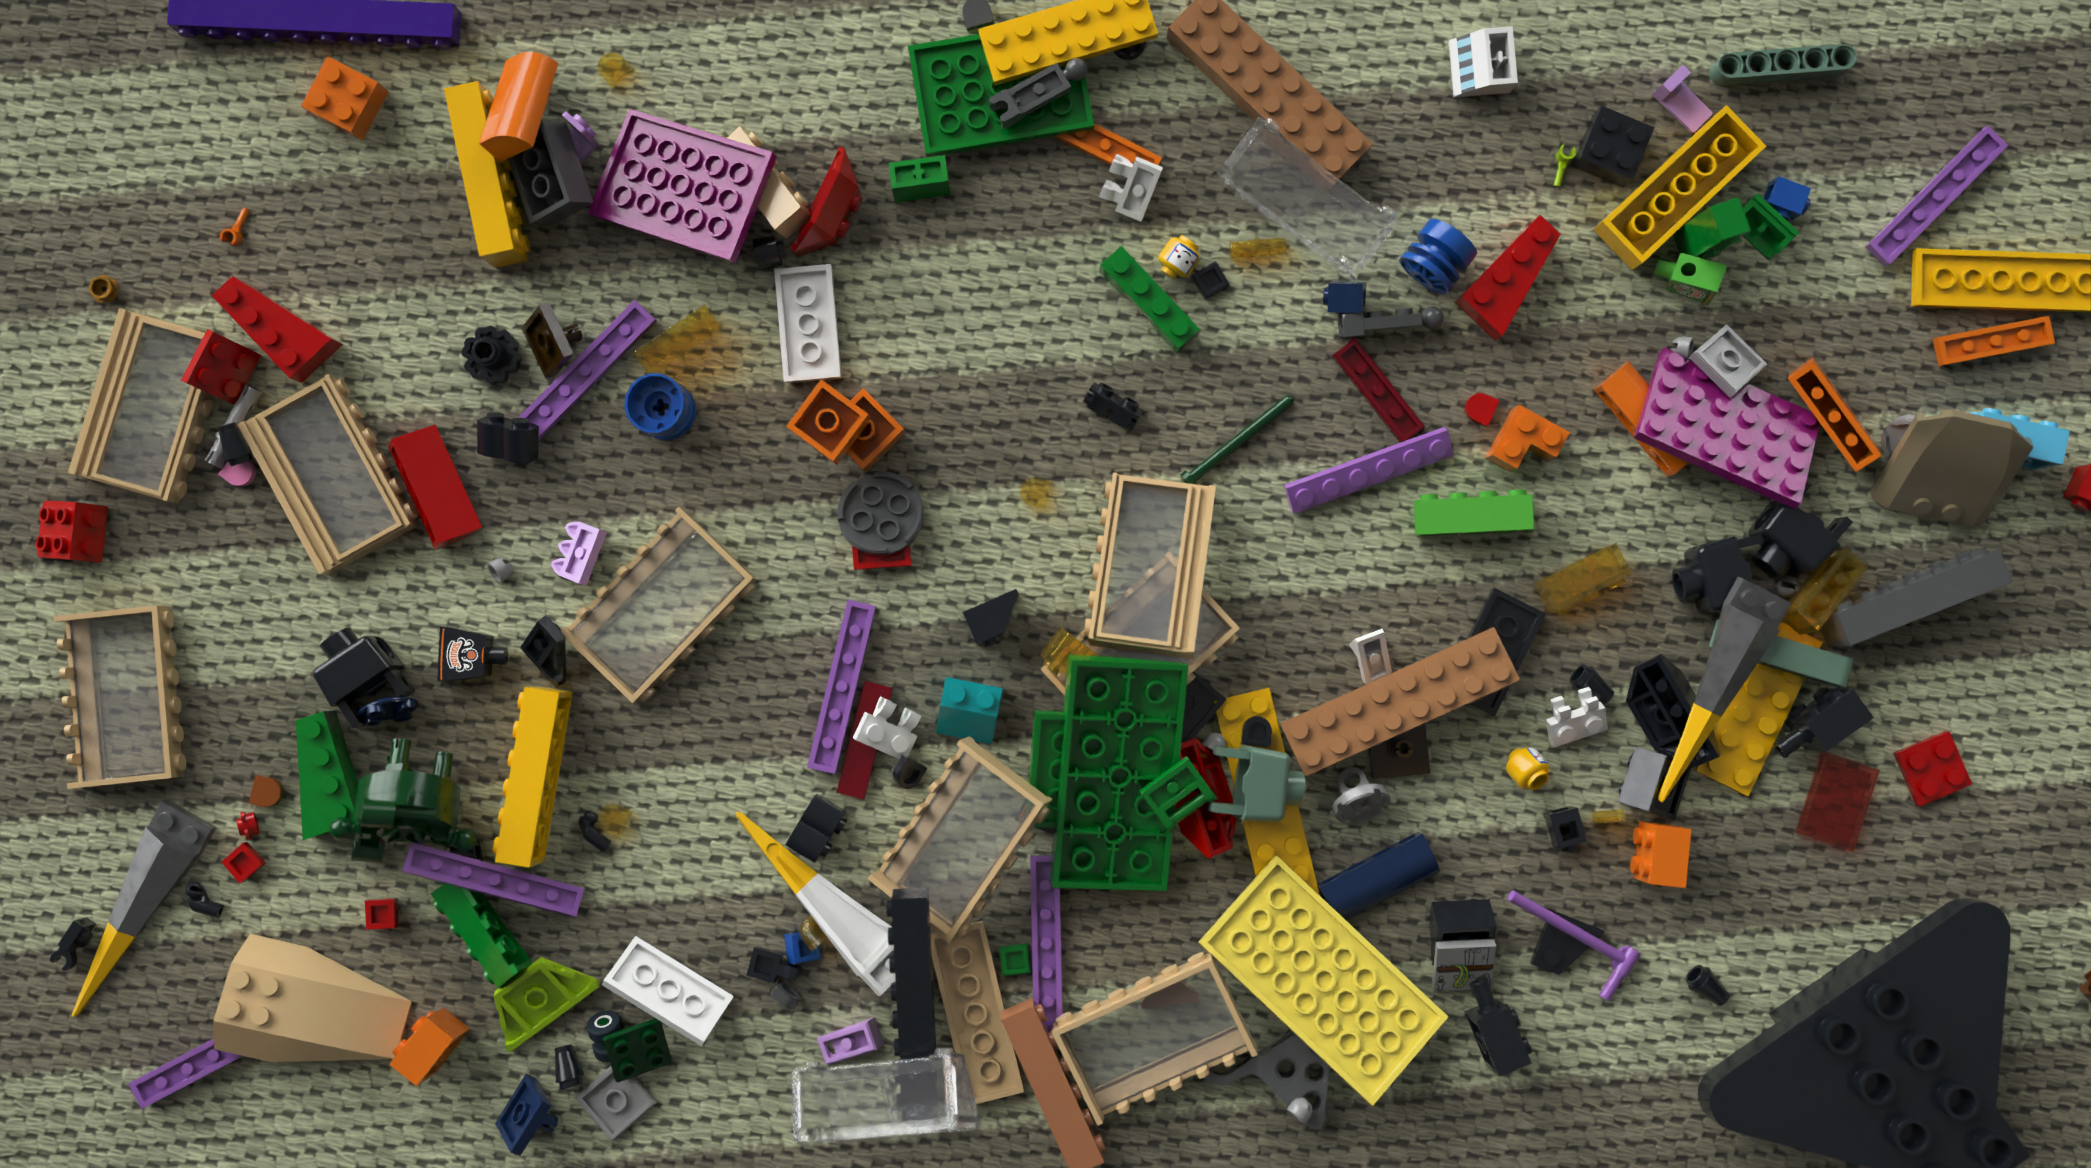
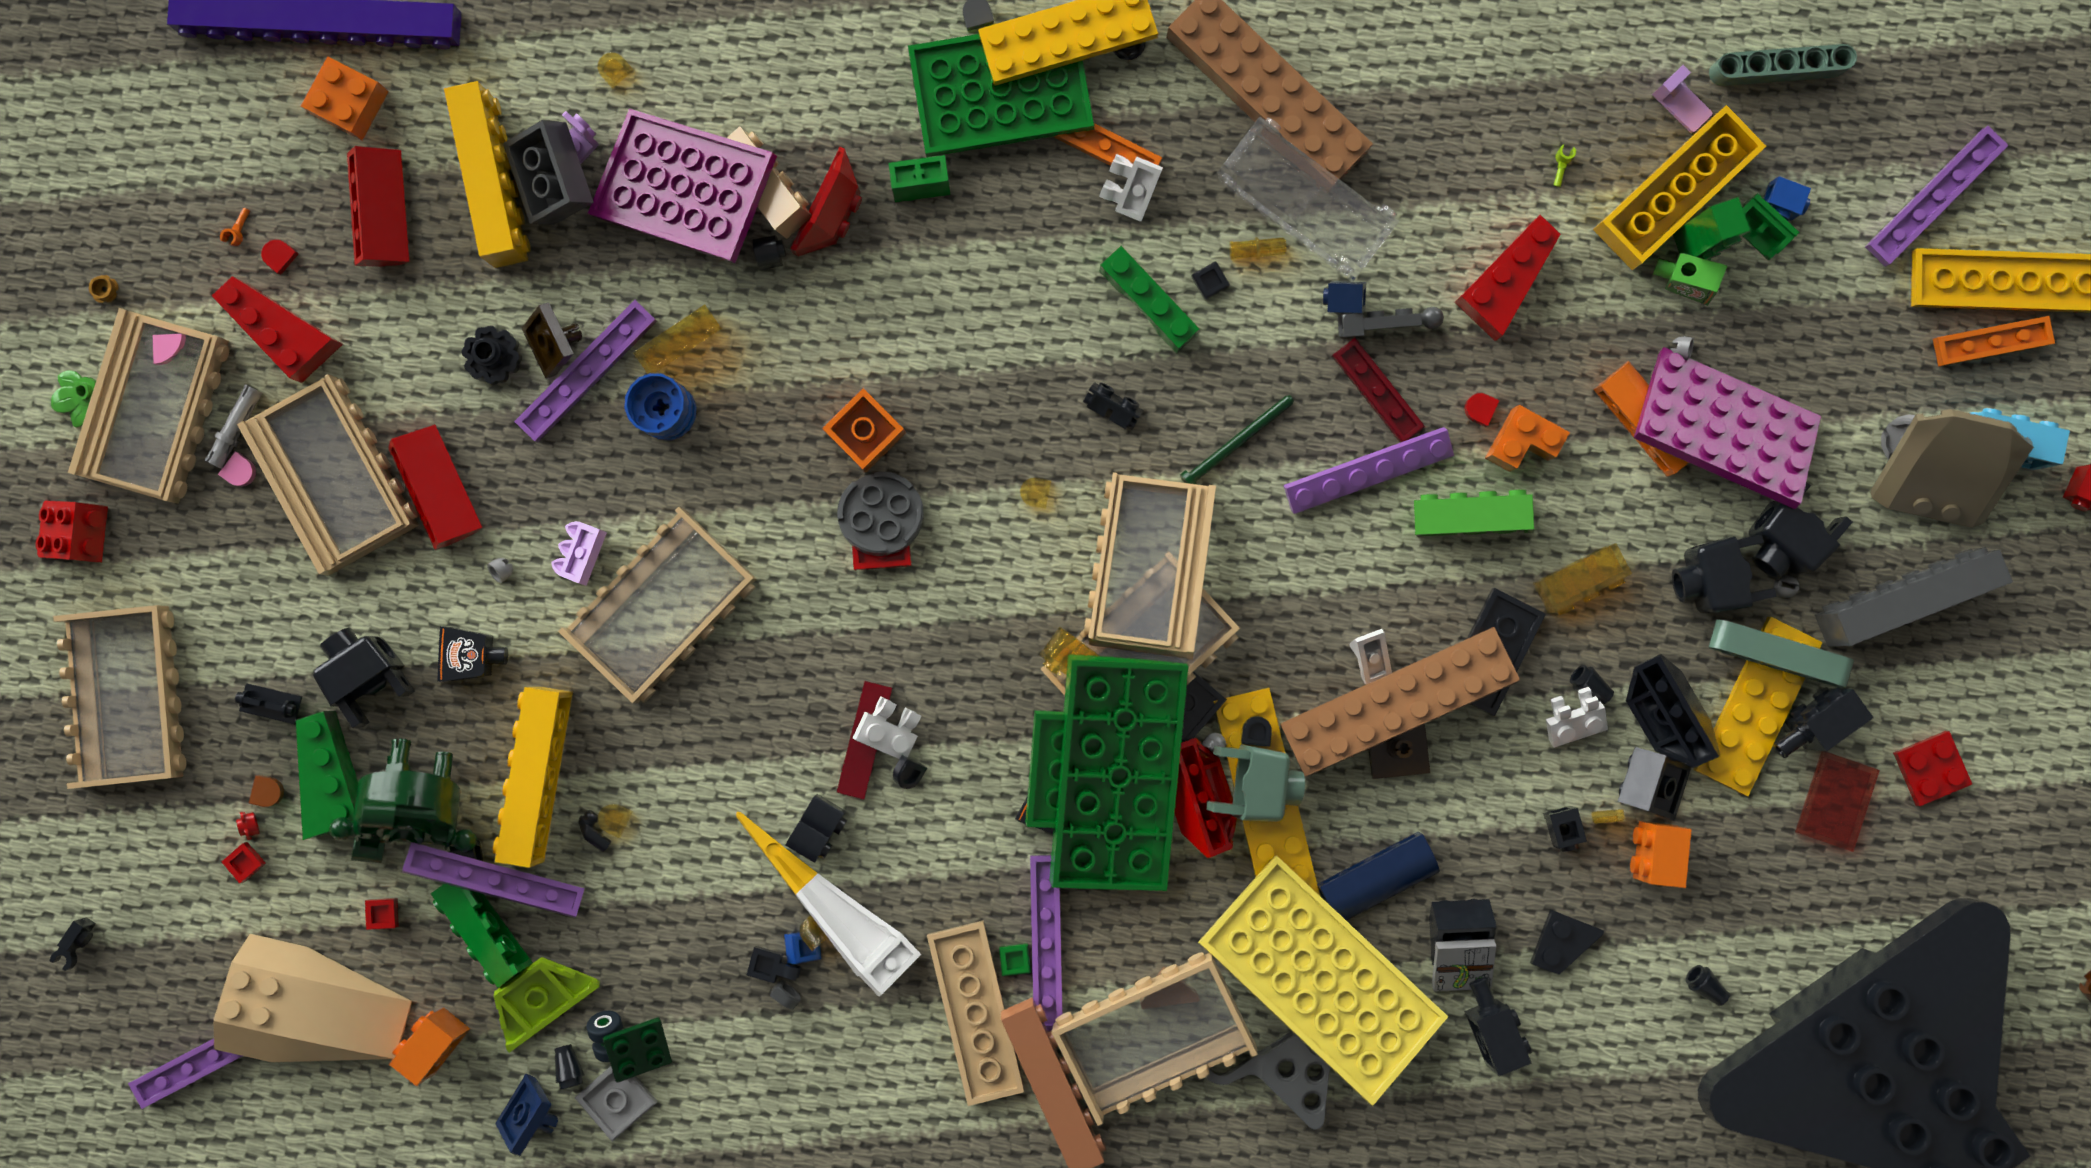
flat silver plate [72,799,216,1018] -> none
red plate [181,329,261,405] -> none
black arm [185,882,224,918] -> none
black cone [217,422,253,467] -> none
dark blue dish [358,697,419,726] -> none
black brick [477,412,539,464] -> none
orange brick [479,52,559,162] -> none
black wing [520,615,566,688] -> none
white plate [602,936,734,1046] -> none
white plate [774,264,842,383] -> none
orange brick [786,379,872,465] -> none
clear windscreen [792,1048,980,1143] -> none
medium lavender plate [807,599,877,774] -> none
lavender slope [817,1017,884,1065] -> none
clear window [868,736,1052,943] -> none
black brick [886,888,939,1122] -> none
teal slope [936,677,1003,744] -> none
black slope [963,589,1019,648] -> none
dark grey plate [989,58,1088,129] -> none
green plate [1139,756,1217,833] -> none
head [1158,235,1200,280] -> none
light grey hinge [1286,1097,1313,1124] -> none
light grey tile [1333,767,1391,824] -> none
blue wheel [1399,219,1477,295] -> none
white slope [1448,26,1518,98] -> none
yellow head [1506,747,1550,790] -> none
medium lavender bar [1508,890,1642,1001] -> none
black brick [1572,106,1655,188] -> none
flat silver plate [1658,577,1791,802] -> none
light grey tile [1689,324,1768,398] -> none
clear yellow brick [1783,548,1868,635] -> none
orange brick [1788,357,1882,472] -> none
none -> bright green plate [51,370,96,427]
none -> bright pink tile [153,334,186,365]
none -> black hinge [235,683,302,724]
none -> red tile [261,239,299,275]
none -> red brick [347,146,409,267]

